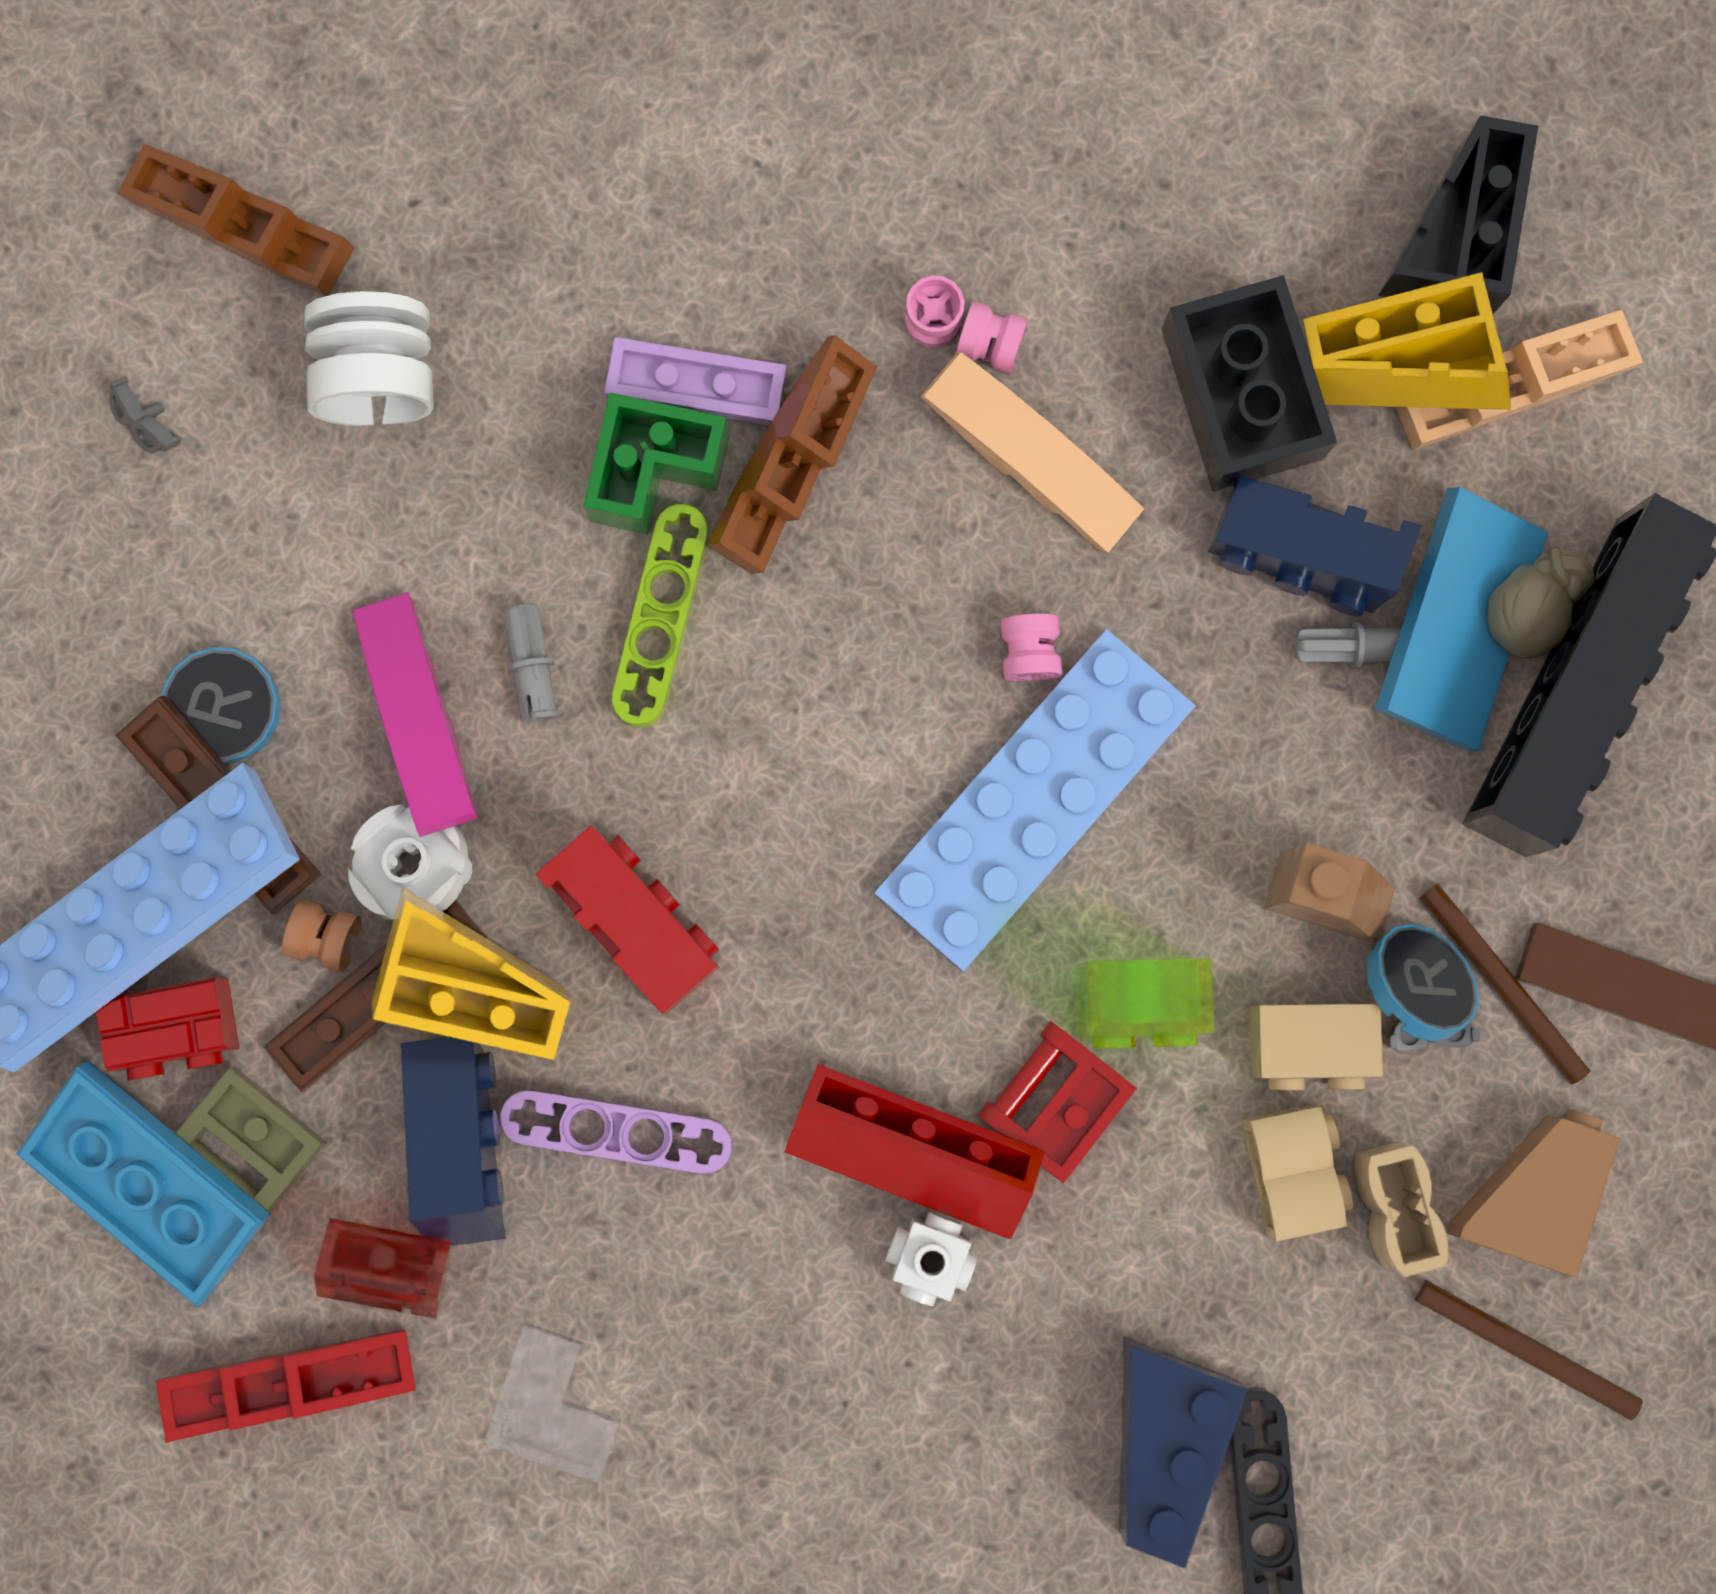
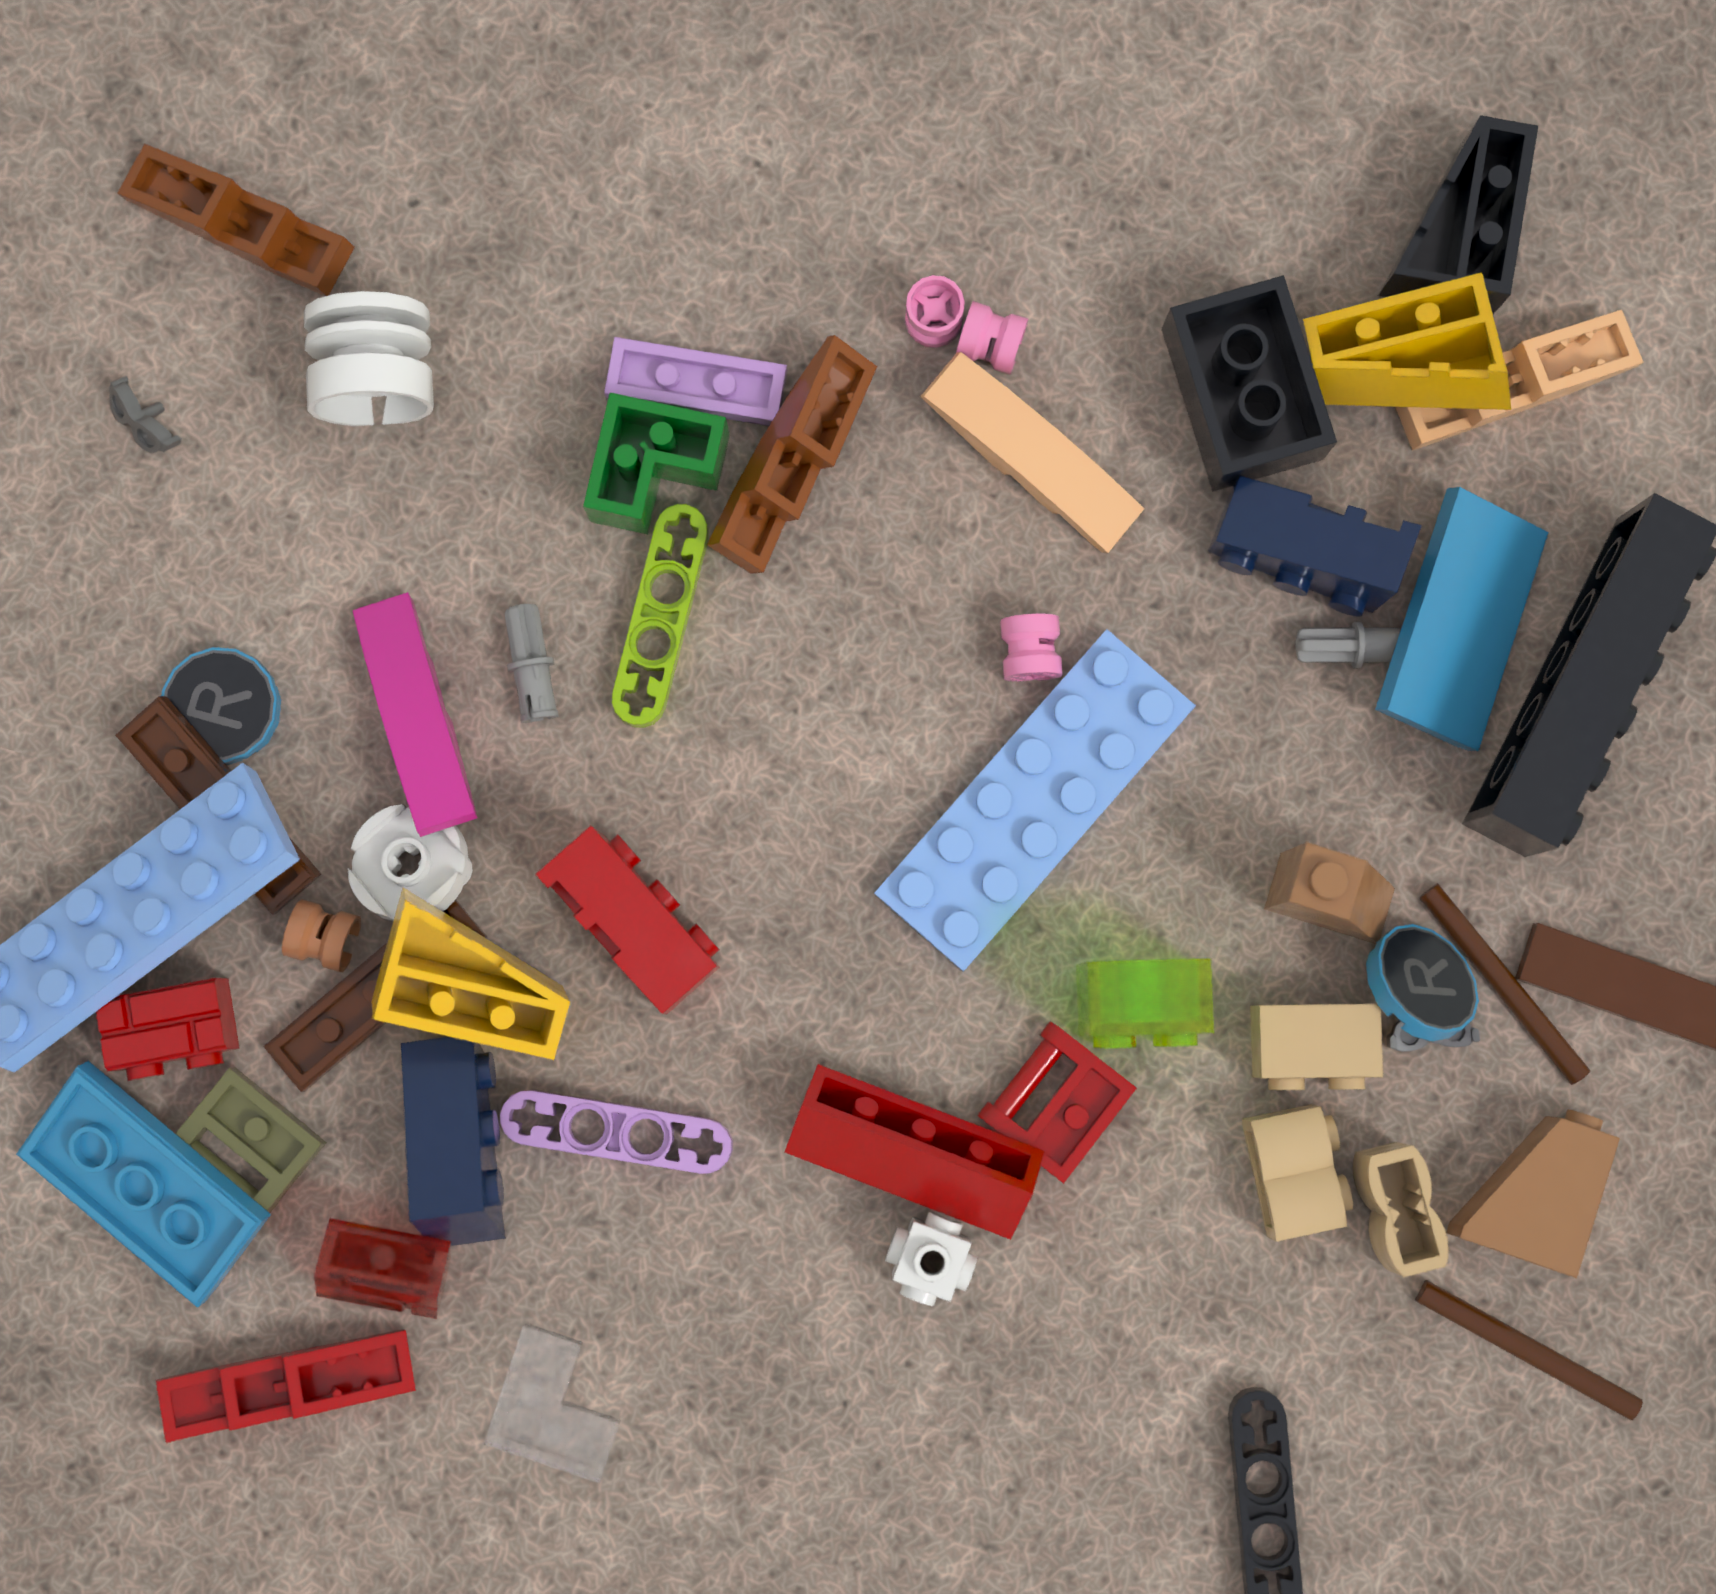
dark blue wedge [1119,1336,1248,1568] -> none
dark tan hair [1487,547,1595,658] -> none

